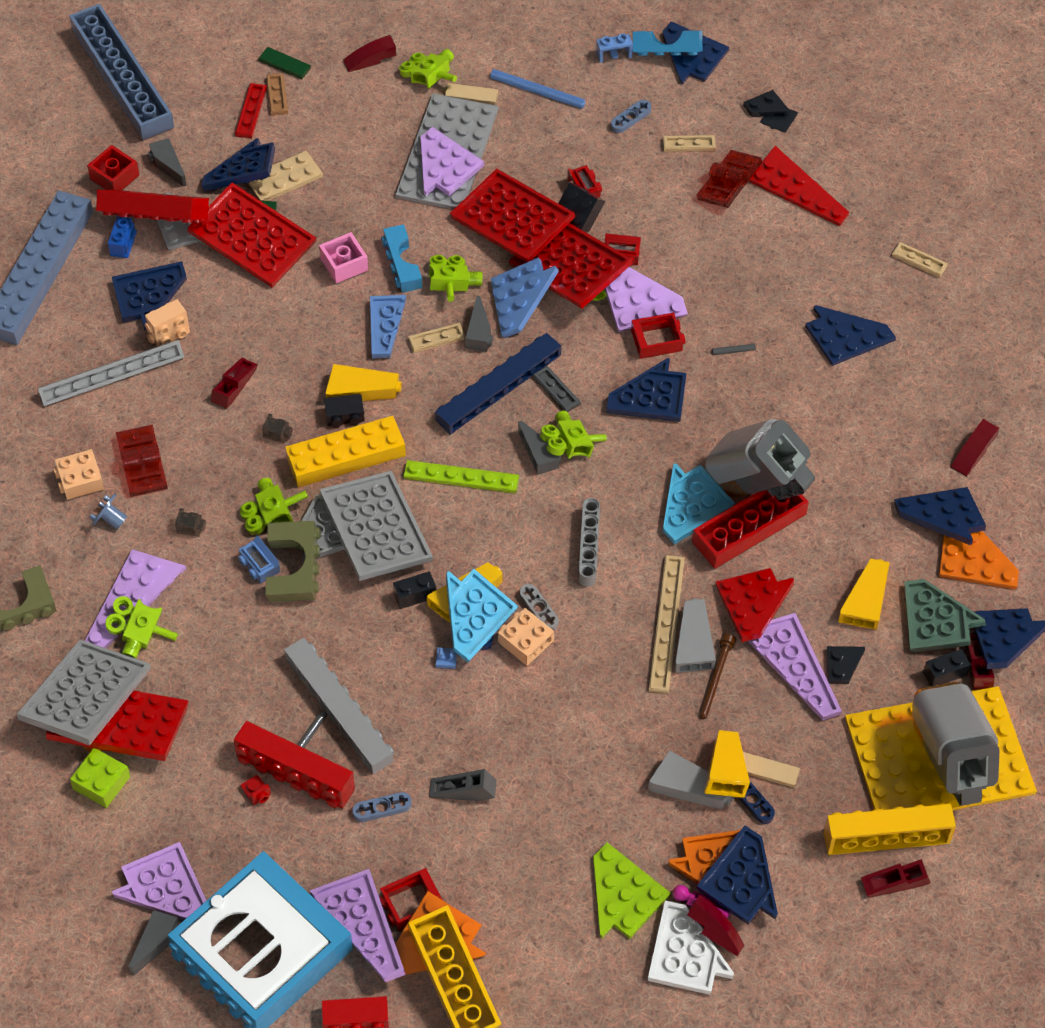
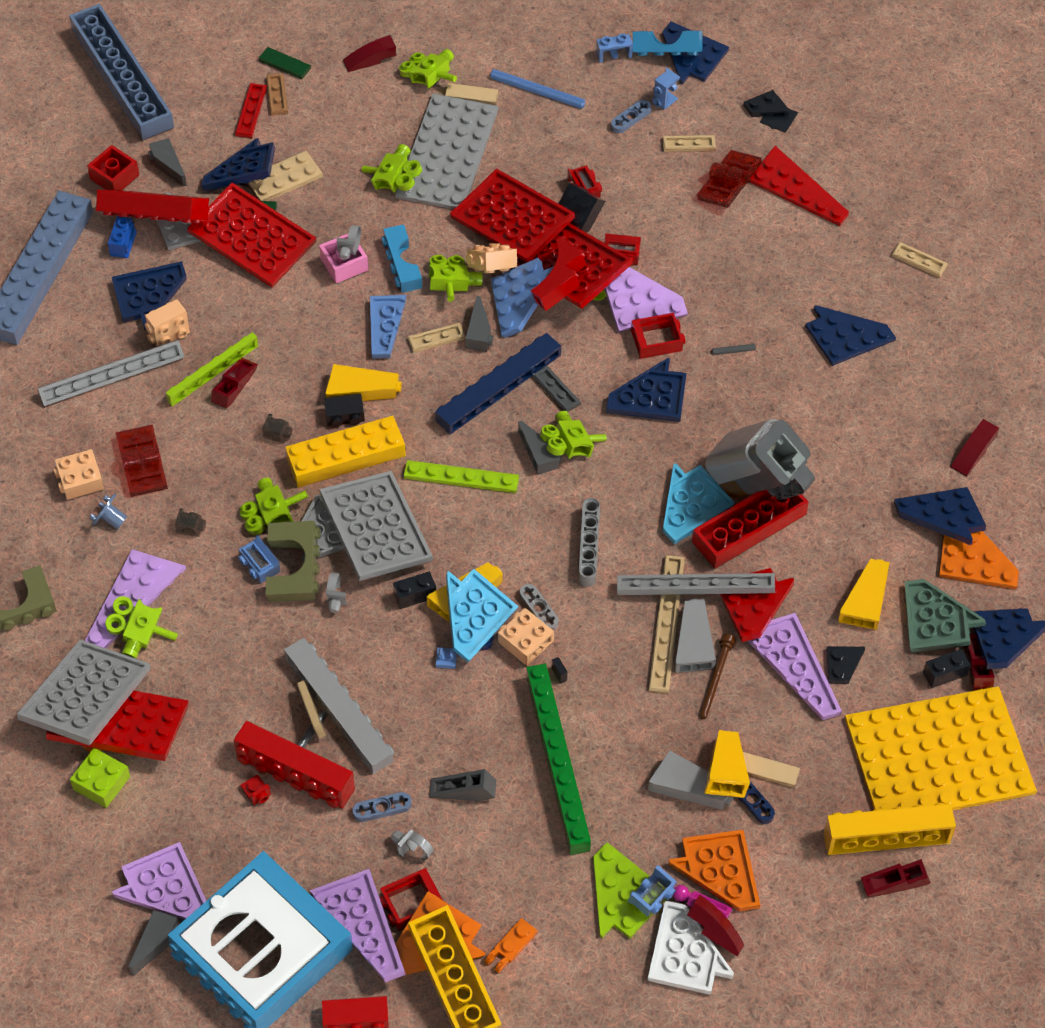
lavender wing [421,127,484,196] -> none
dark blue wing [696,825,778,925] -> none
piece [912,682,1000,806] -> none
none -> lime plate [166,332,258,407]
none -> tan tile [297,680,326,738]
none -> light grey piece [326,572,347,613]
none -> light grey piece [337,225,361,260]
none -> lime piece [362,144,422,193]
none -> light grey piece [391,829,434,860]
none -> light nougat brick [466,243,517,273]
none -> orange hinge [485,918,538,973]
none -> green brick [526,663,591,855]
none -> red arch [530,236,587,311]
none -> black tile [551,657,568,684]
none -> light grey plate [617,573,775,595]
none -> medium blue window [628,865,677,917]
none -> medium blue window [652,67,680,110]

